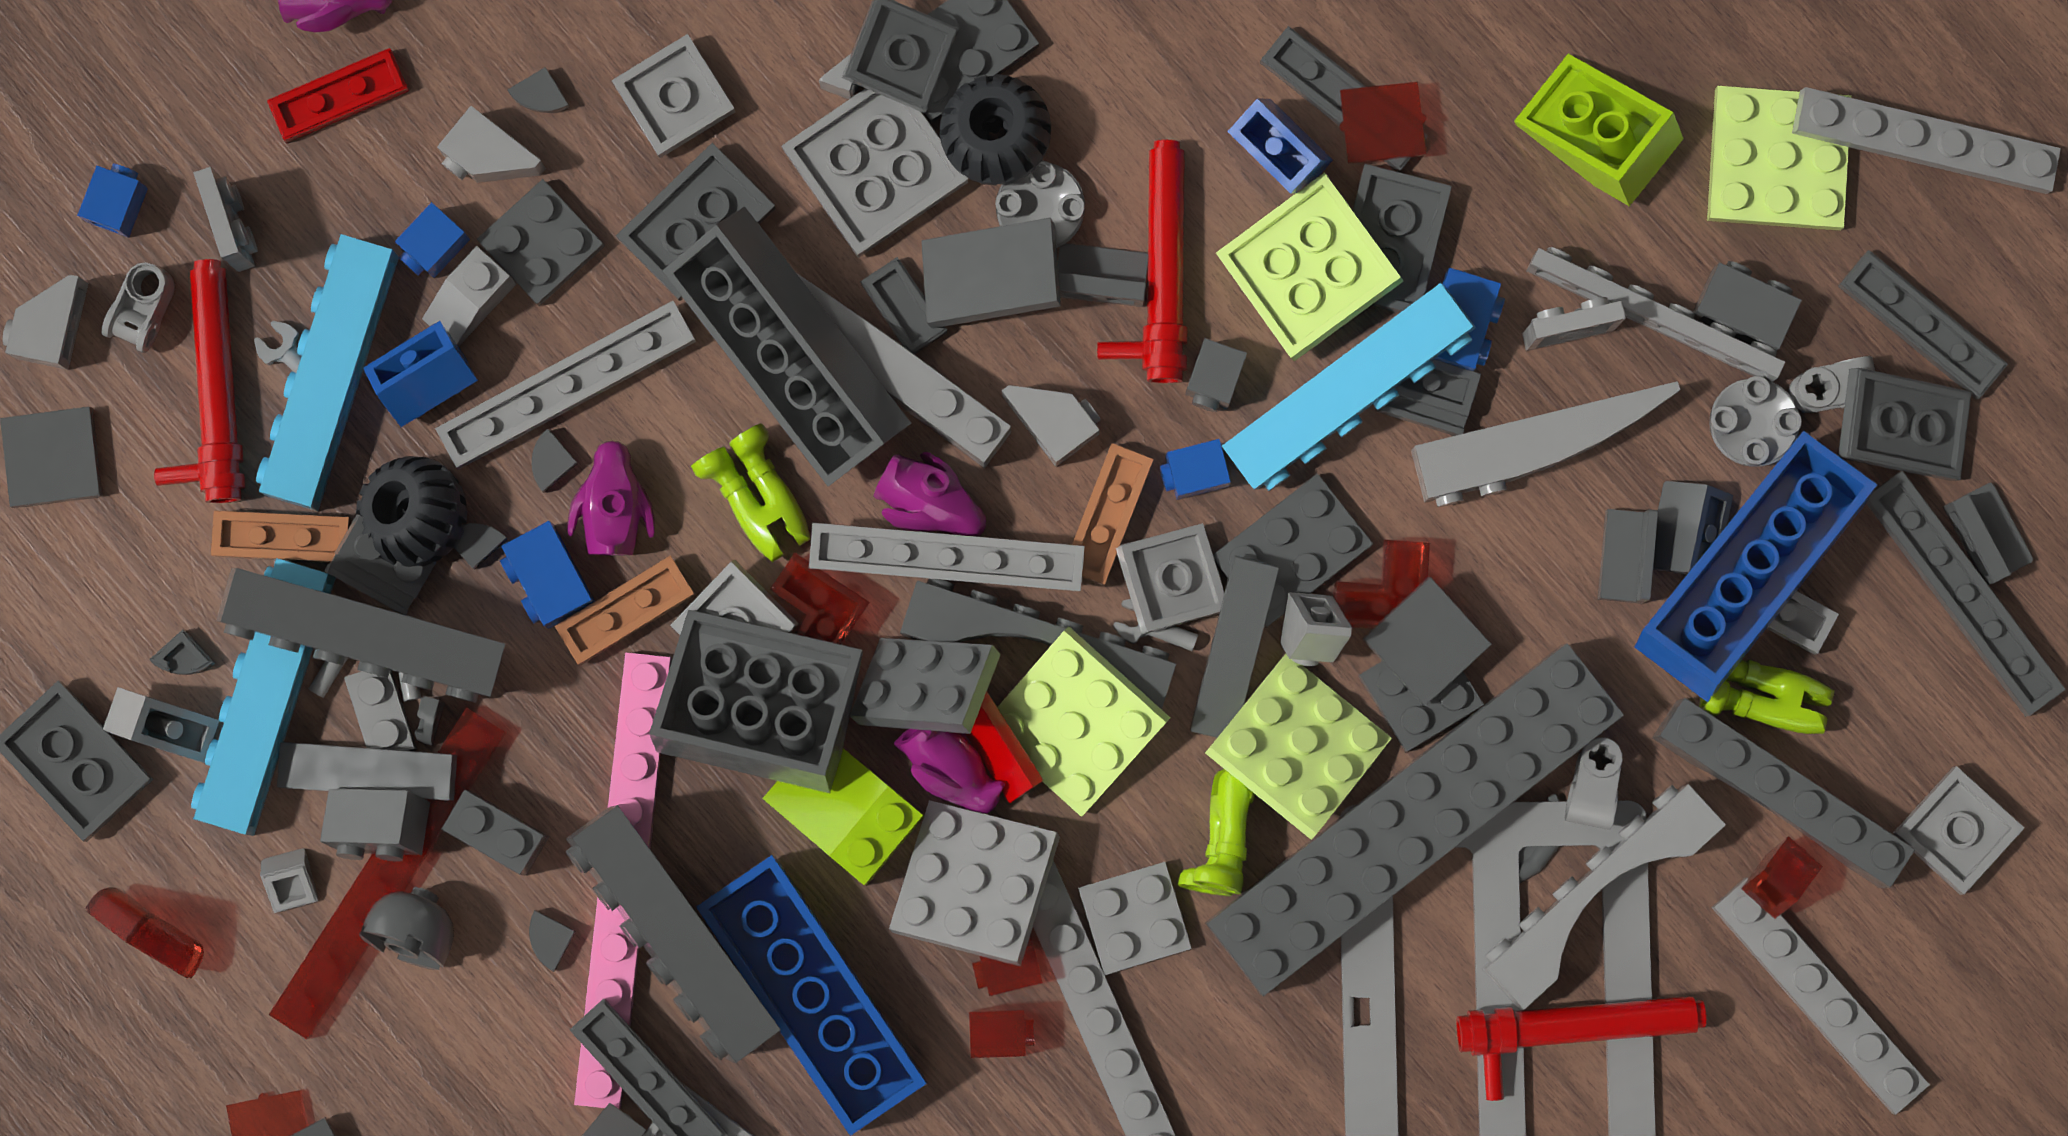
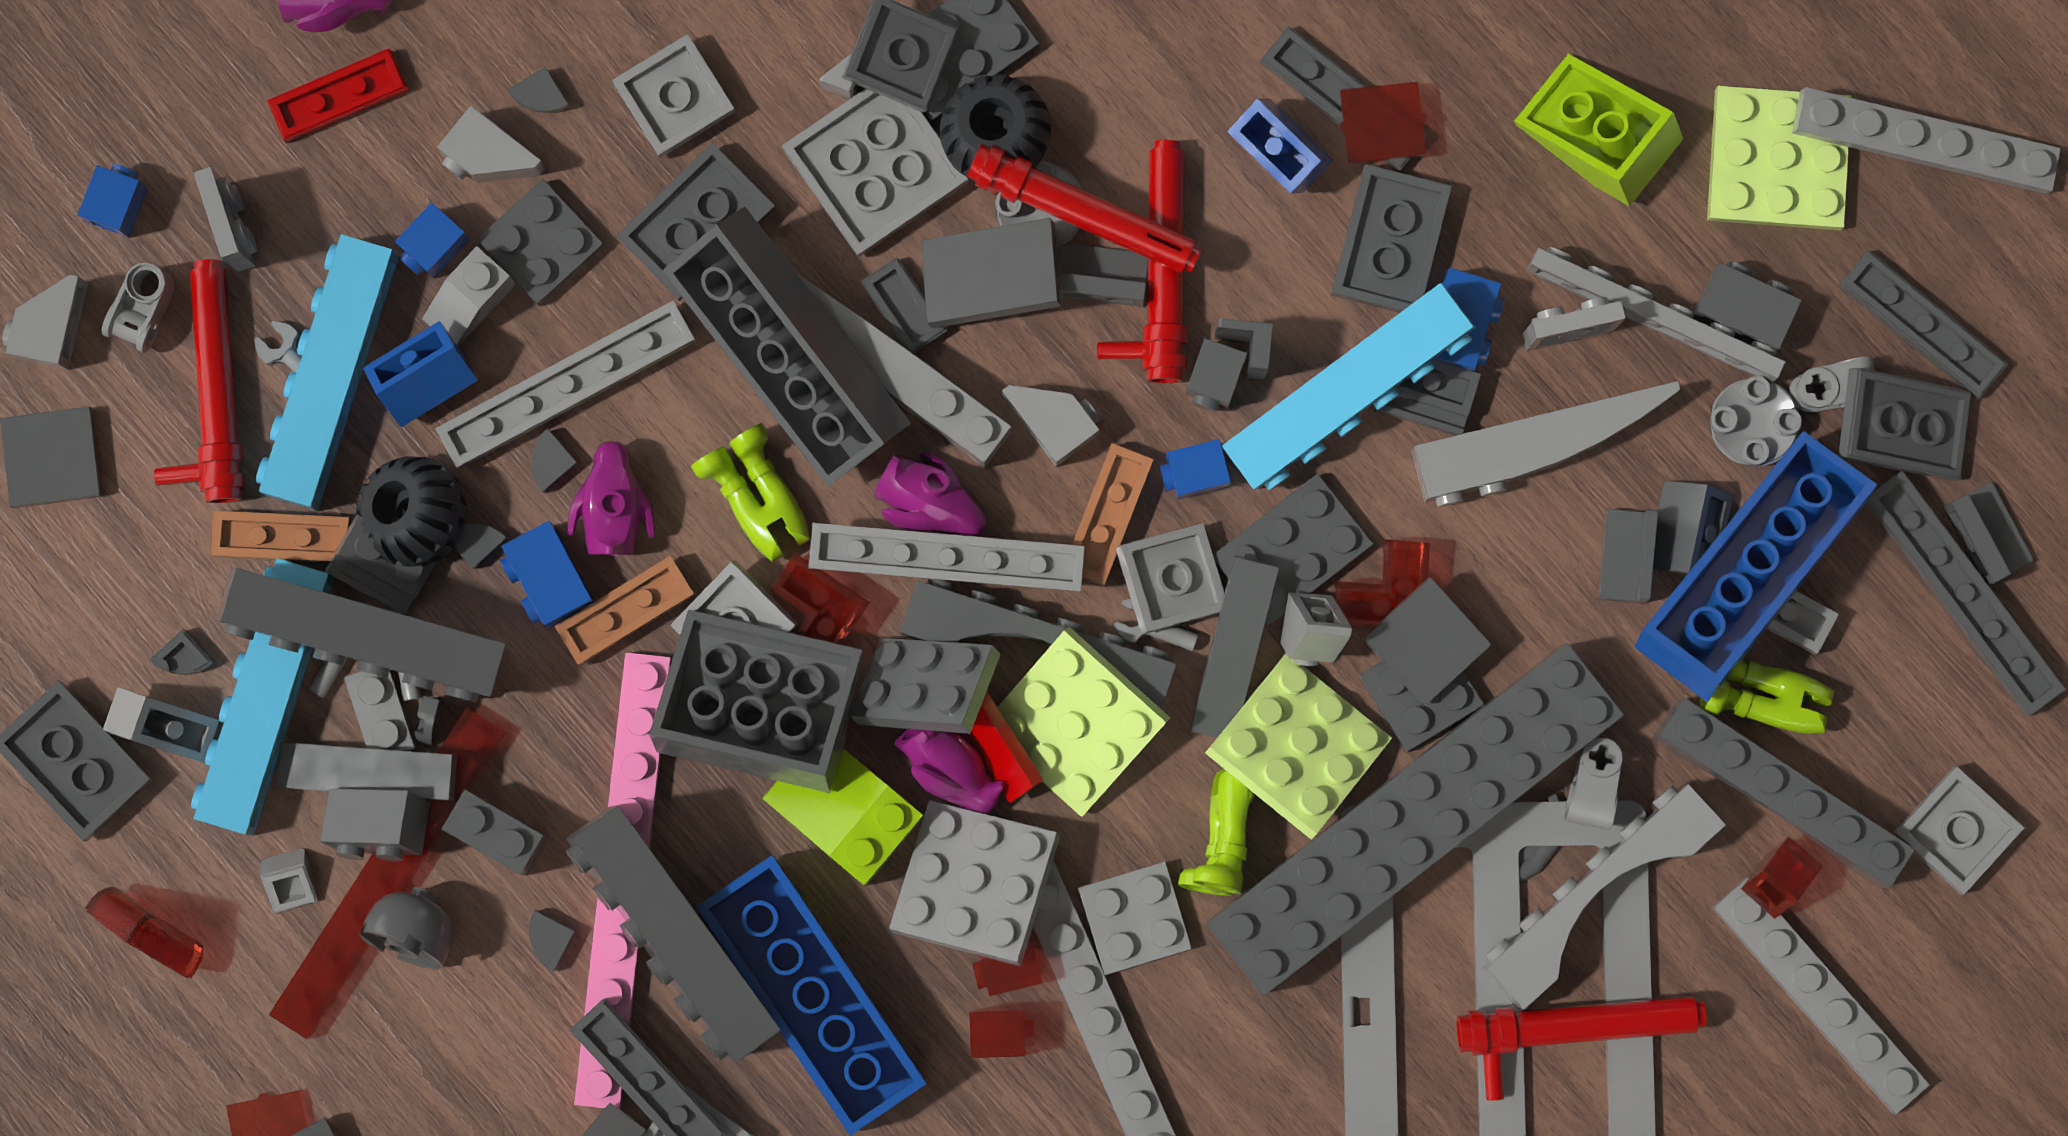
yellowish green plate [1216,173,1403,361] -> none
none -> red cylinder [966,144,1202,273]
none -> dark grey panel [1214,318,1273,381]

